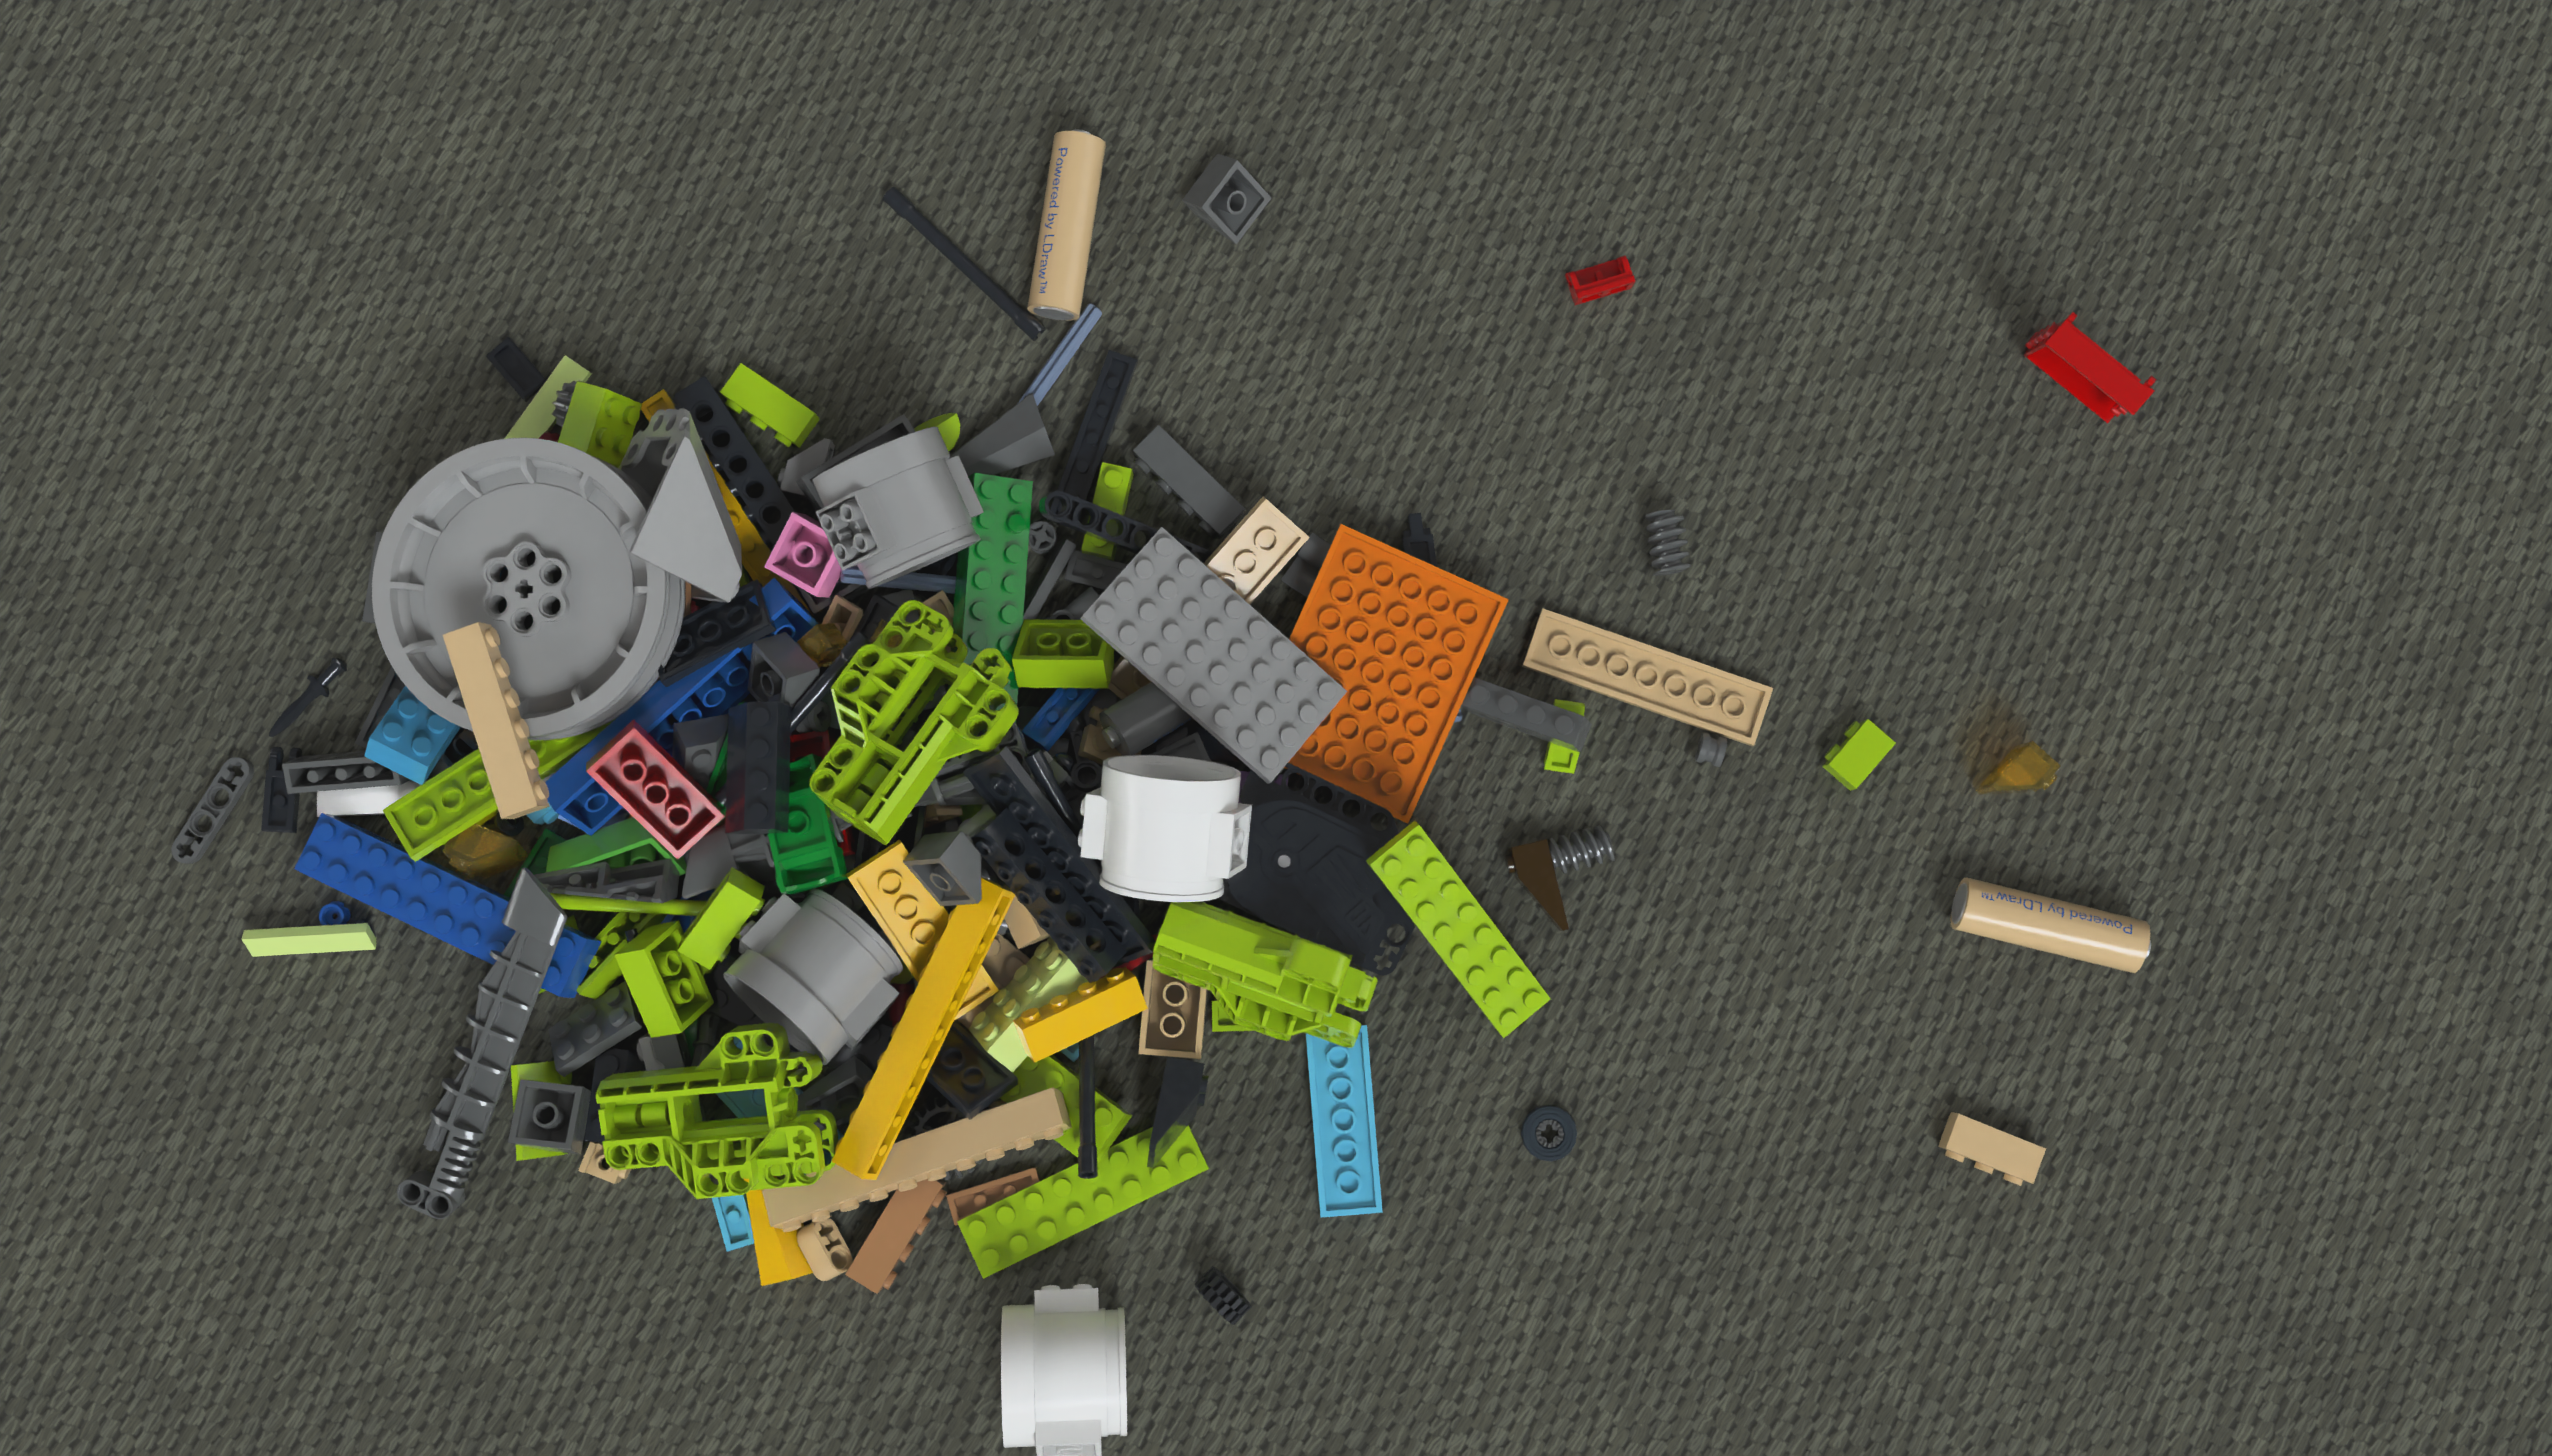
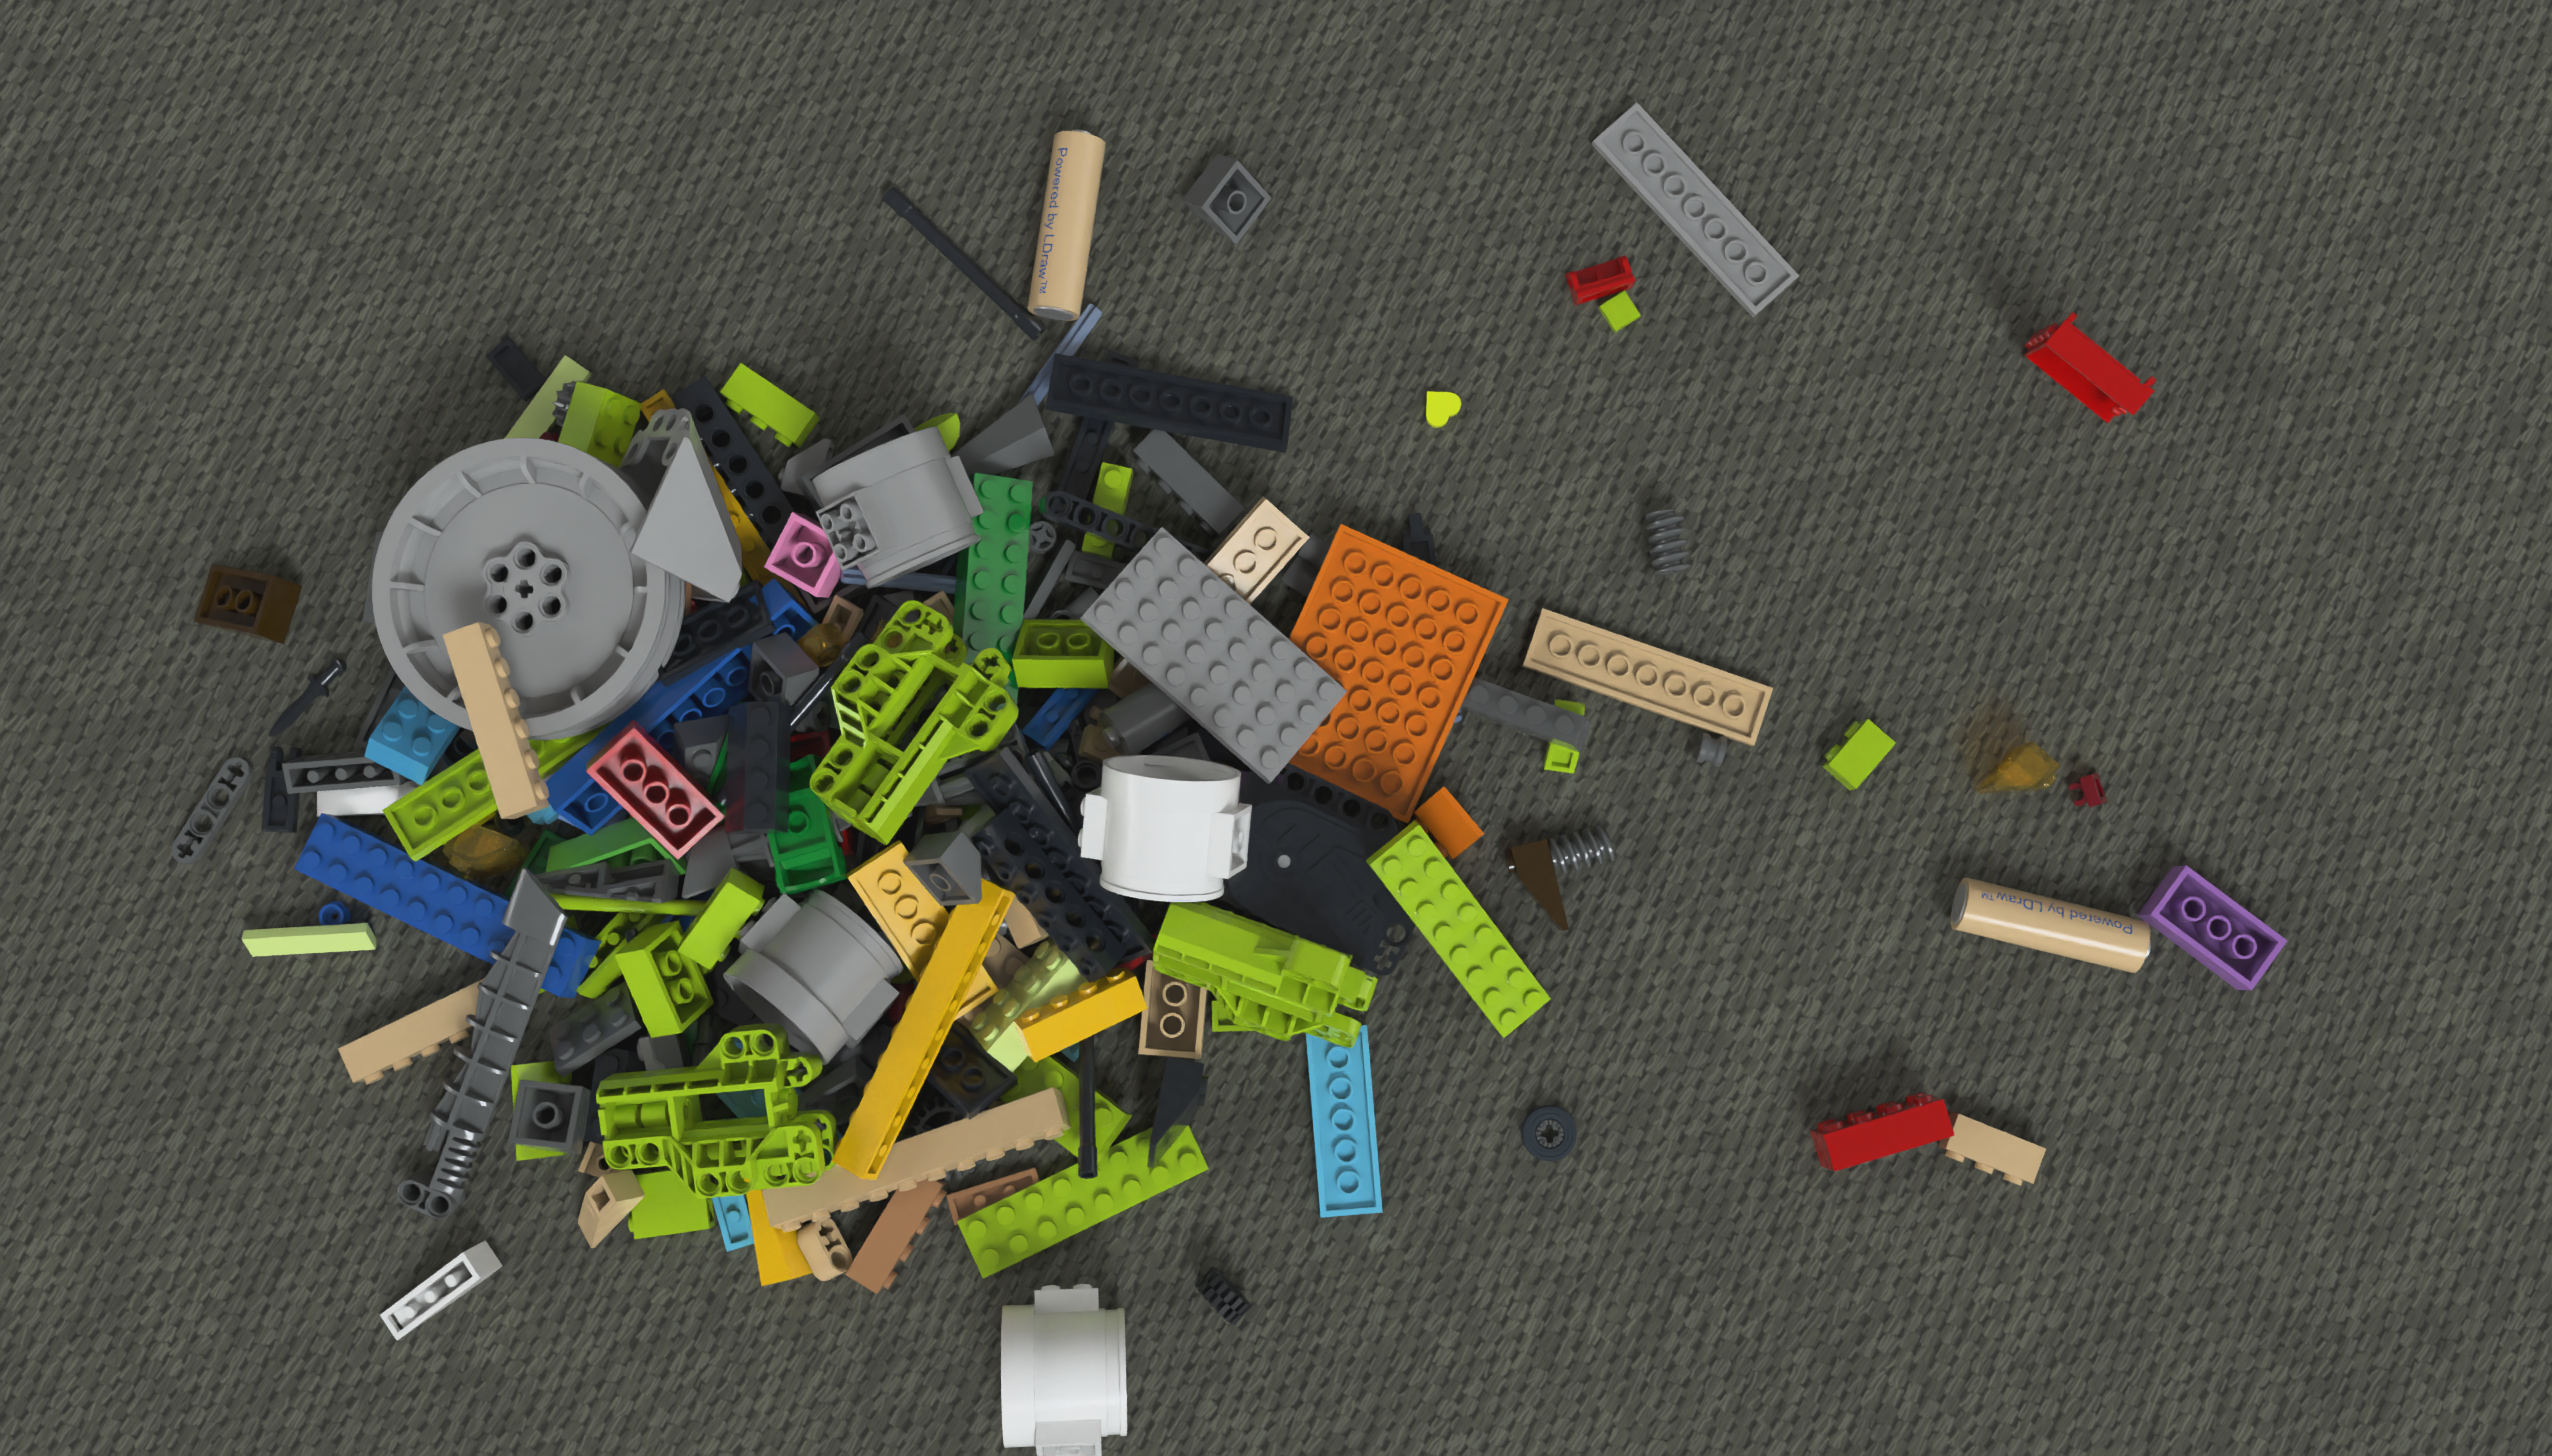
none -> dark brown slope [193,564,302,644]
none -> tan brick [338,978,485,1085]
none -> white slope [380,1240,502,1340]
none -> tan slope [578,1170,645,1248]
none -> lime brick [628,1169,716,1239]
none -> black plate [1045,353,1293,453]
none -> orange slope [1412,786,1484,860]
none -> neon yellow tile [1426,391,1461,428]
none -> light grey plate [1592,102,1799,318]
none -> lime tile [1599,291,1641,333]
none -> red brick [1810,1092,1955,1171]
none -> dark red tile [2068,772,2107,807]
none -> medium lavender brick [2137,865,2287,990]

